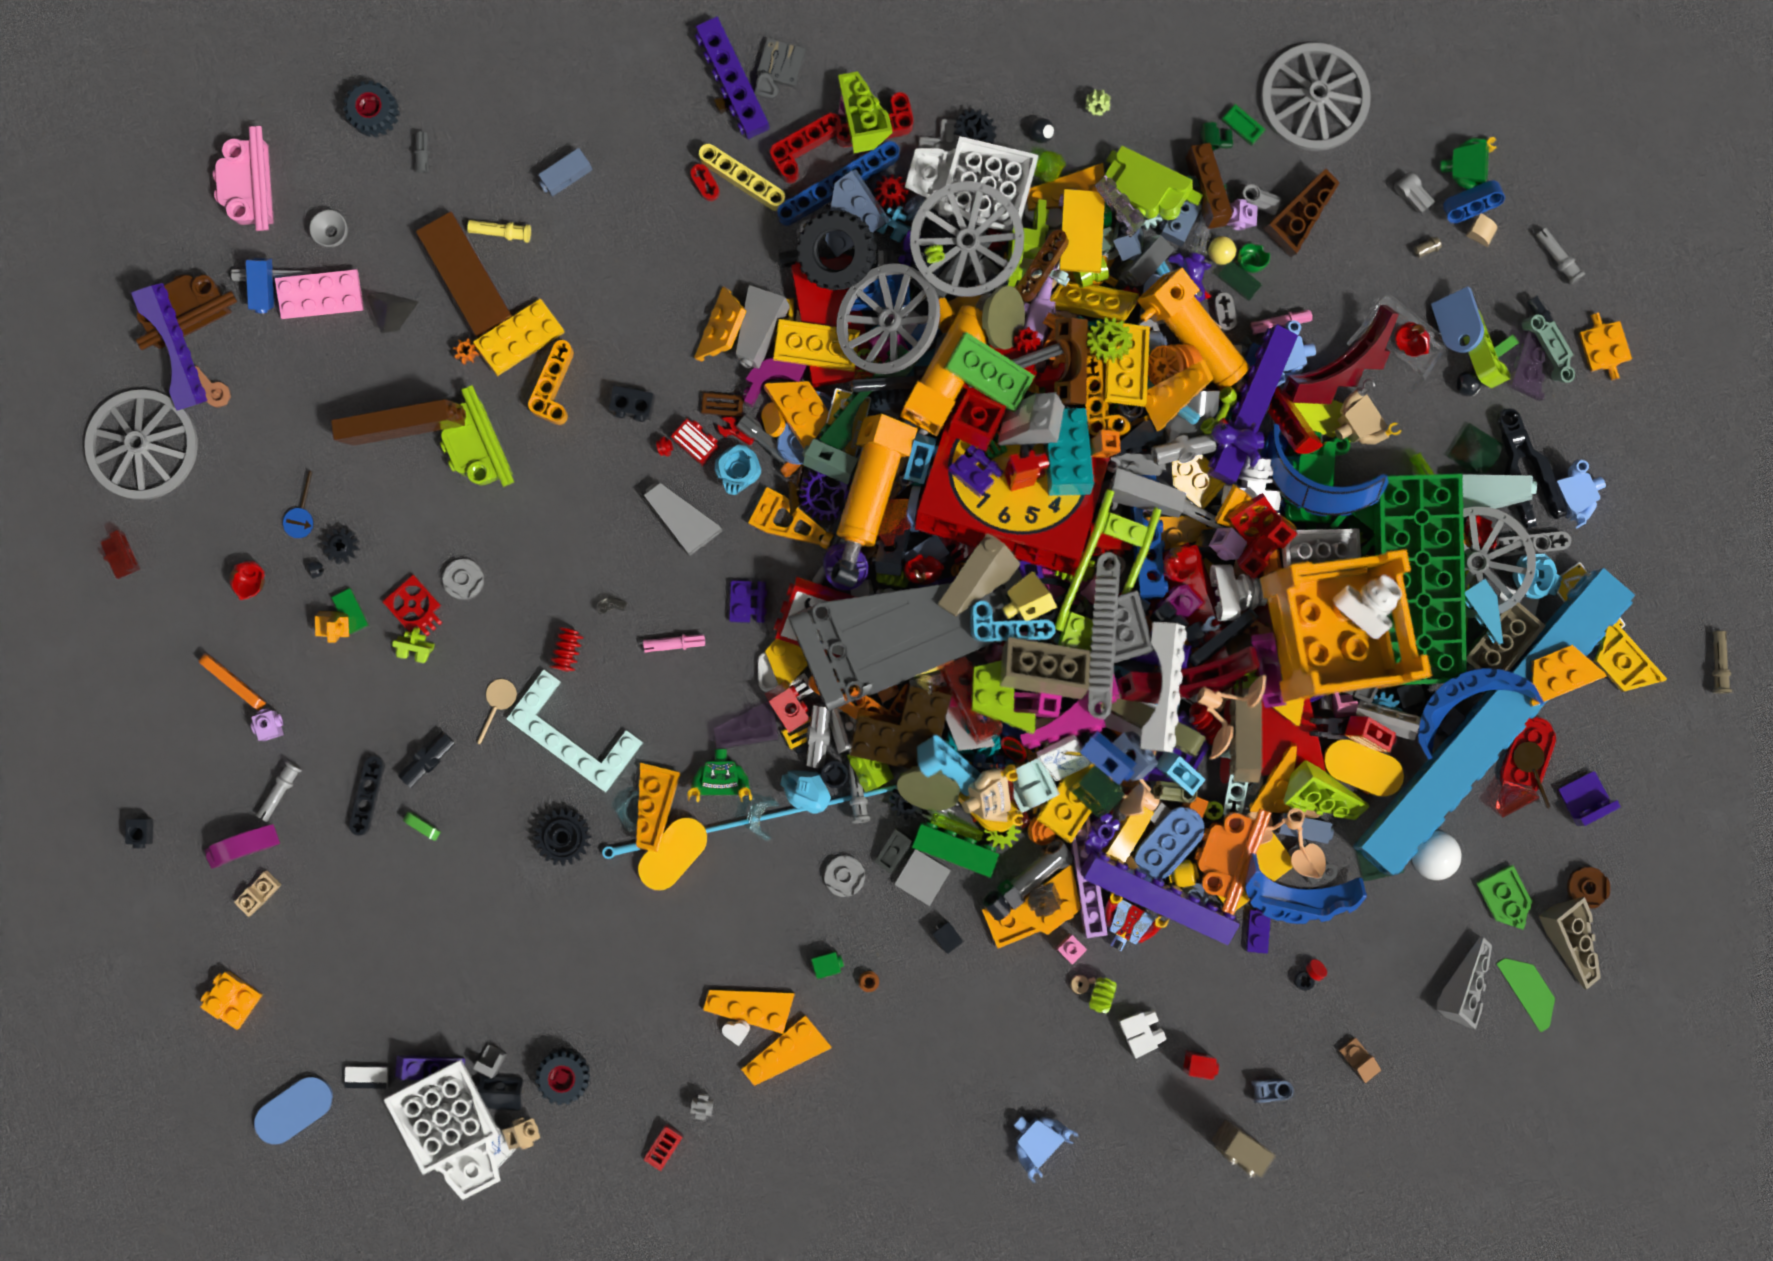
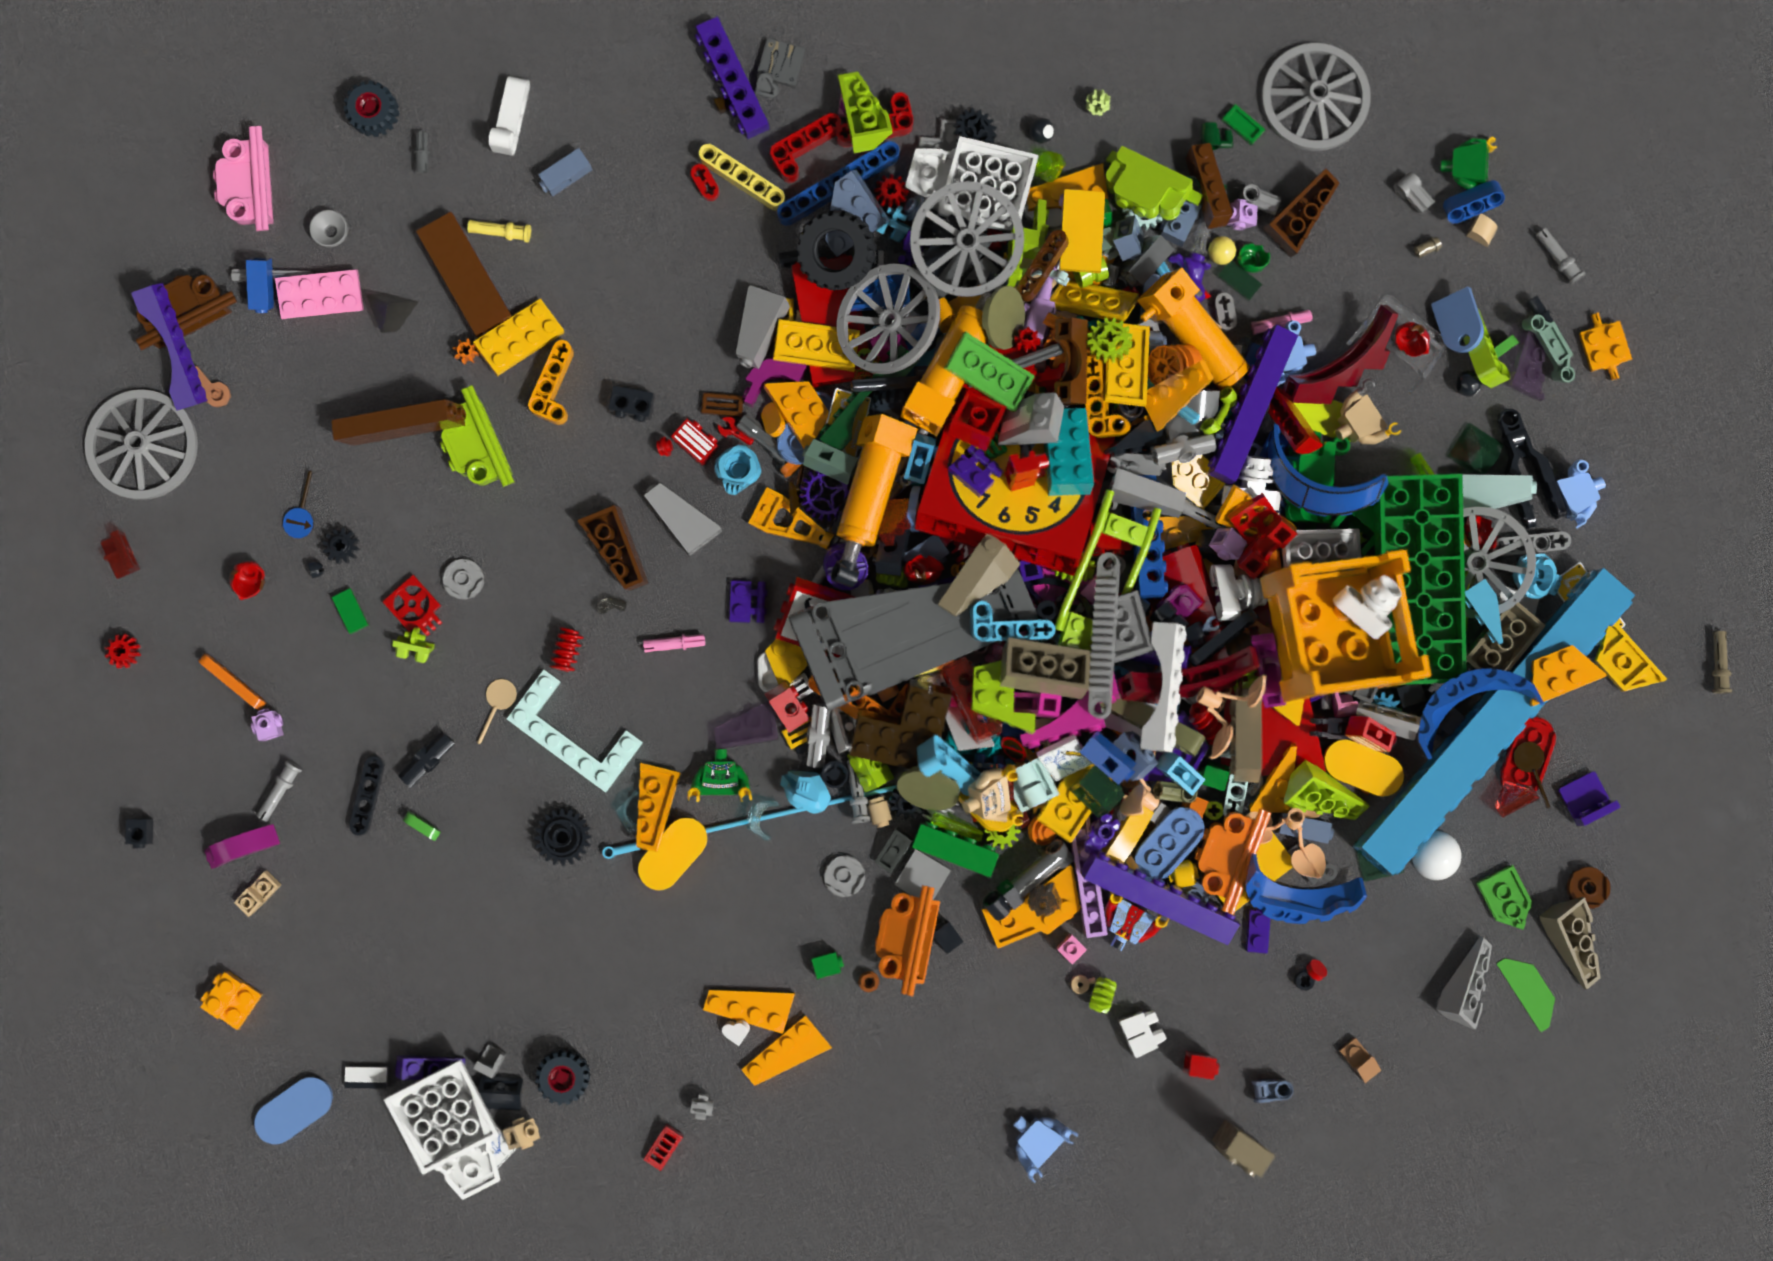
light orange brick [315,611,349,643] -> none
light orange wing [694,287,746,362] -> none
lime bush [925,245,945,263] -> none
light yellow torso [1002,572,1057,621] -> none
orange brick [1089,430,1120,458] -> none
wing [1094,175,1145,237] -> none
red hair [1163,546,1197,582] -> none
dark purple animal [1212,417,1264,468] -> none
none -> red gear [104,634,141,669]
none -> white beam [489,76,530,156]
none -> reddish brown wedge [577,505,649,591]
none -> tan brick [867,796,892,828]
none -> orange brick [875,885,940,996]
none -> dark grey axle [1102,263,1120,289]
none -> green brick [1199,760,1230,791]

